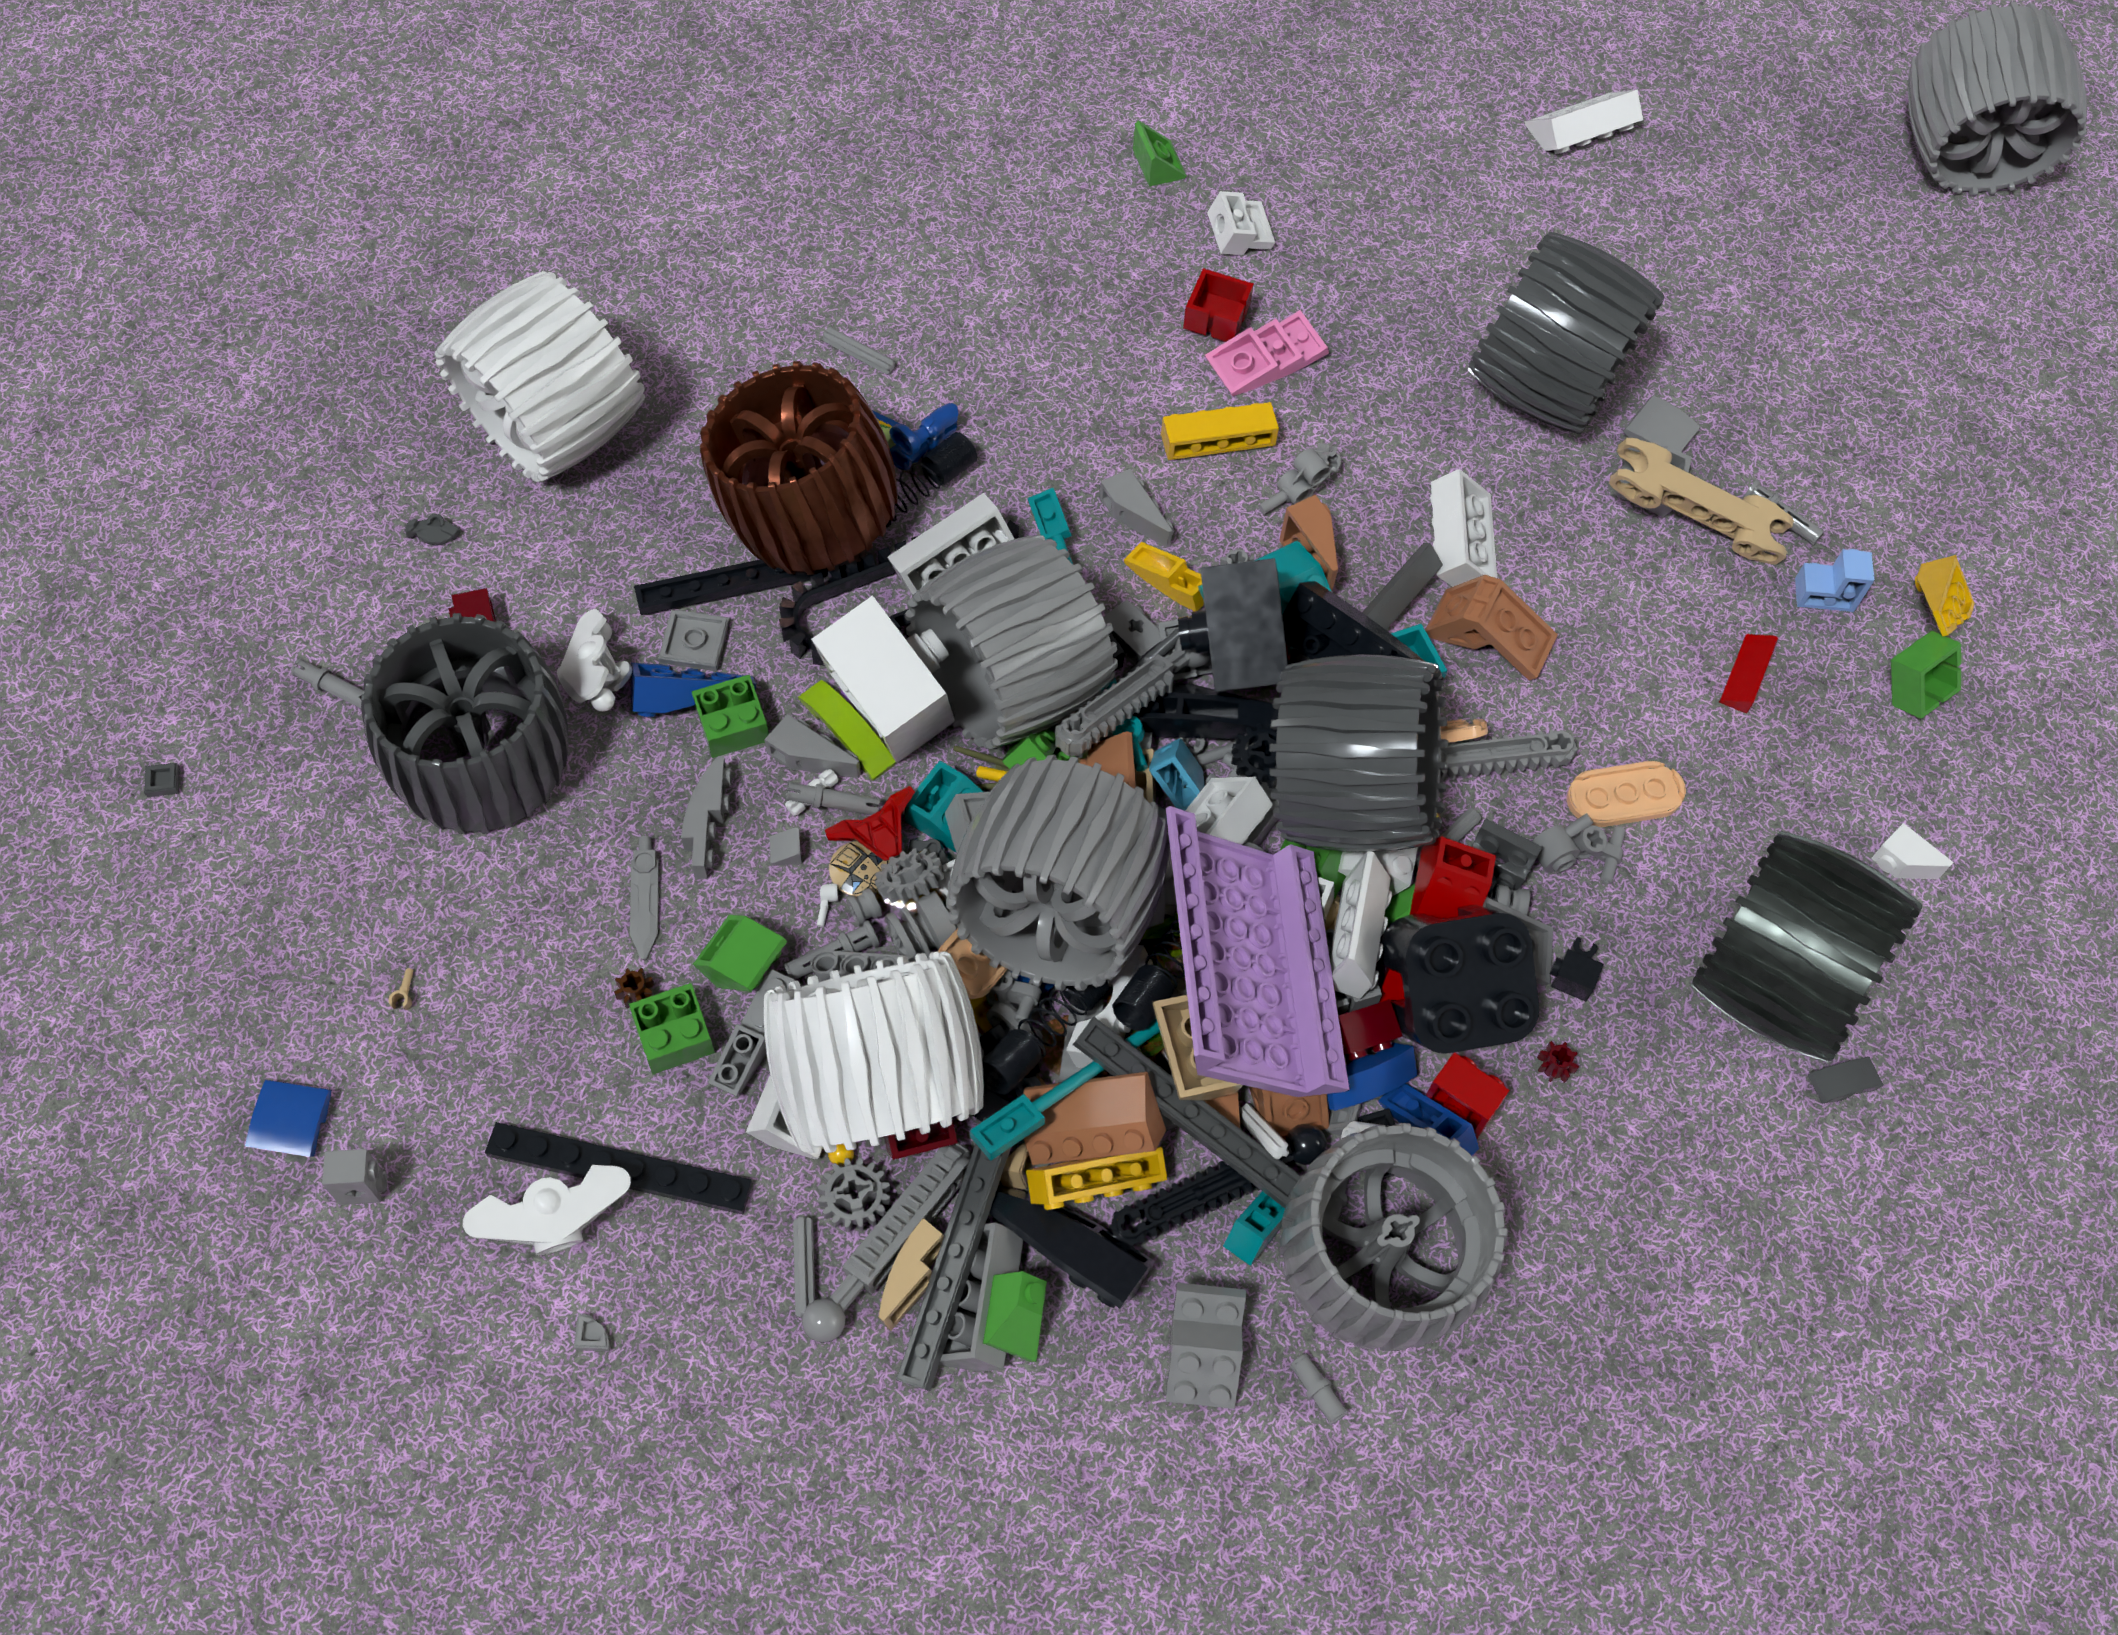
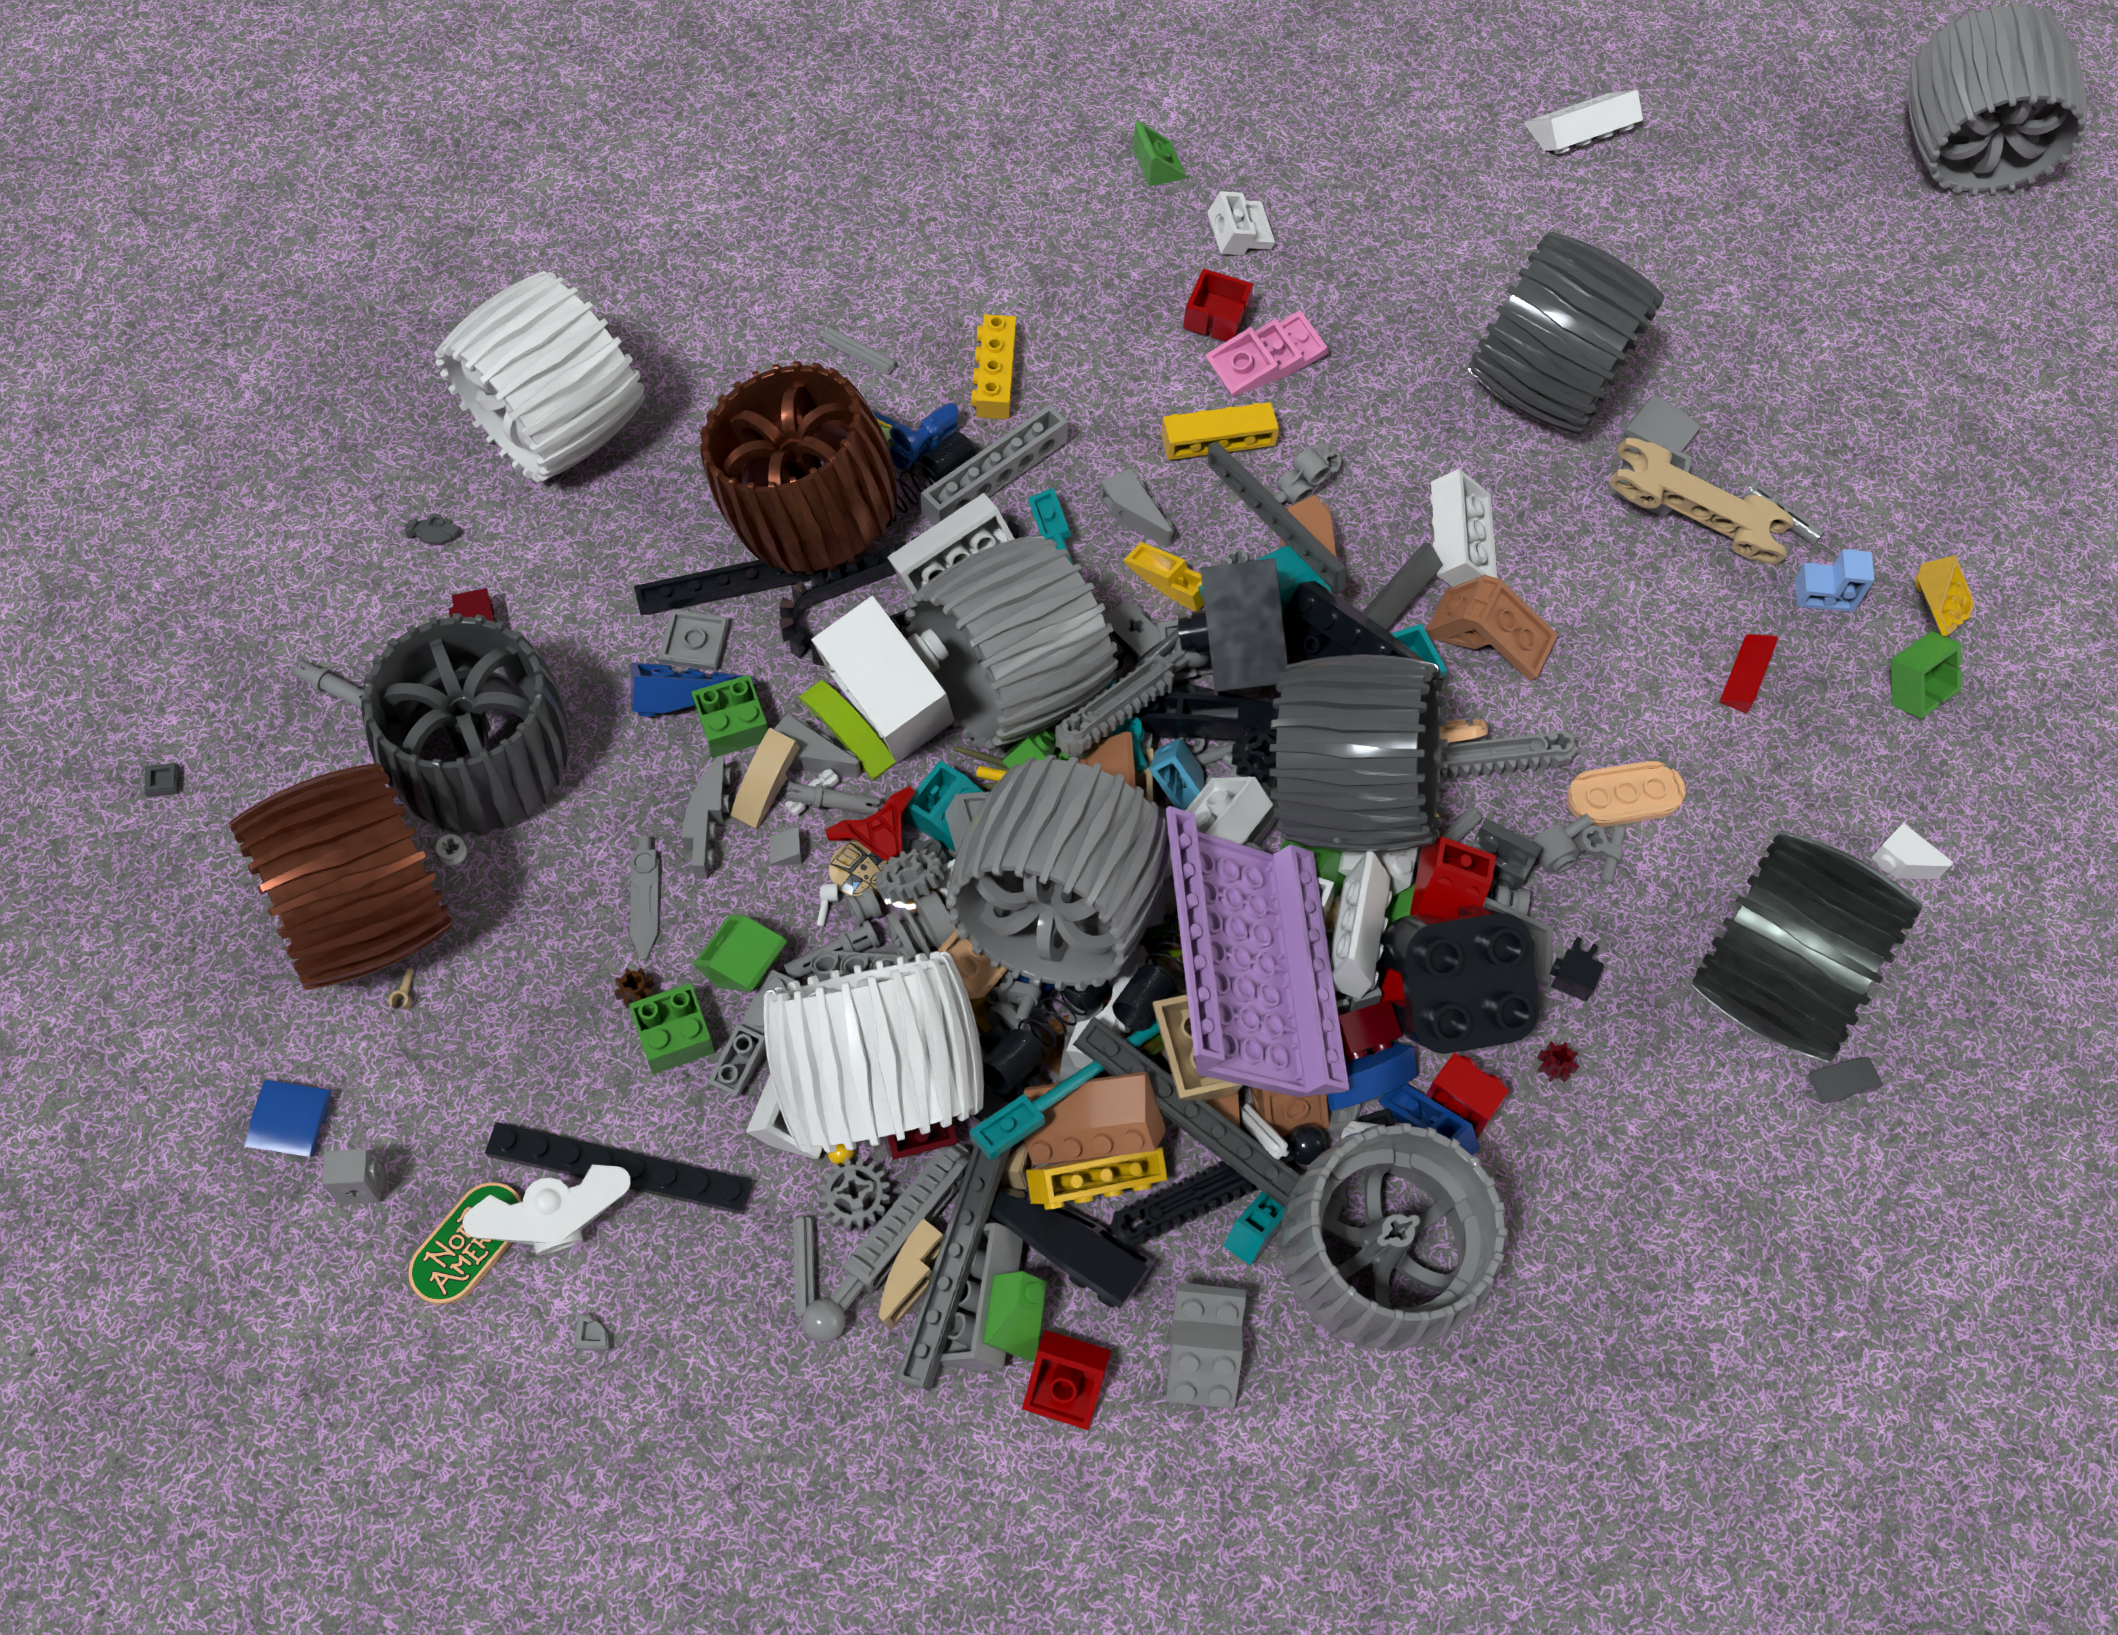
white piece [557,609,632,712] -> none
light grey pin [1289,1353,1348,1425] -> none
none -> copper wheel [229,763,452,990]
none -> tile [409,1182,522,1305]
none -> white bush [436,834,467,865]
none -> tan slope [730,727,800,829]
none -> light grey brick [921,404,1068,525]
none -> yellow brick [971,314,1016,419]
none -> red slope [1022,1330,1111,1430]
none -> dark grey tile [1208,441,1346,593]

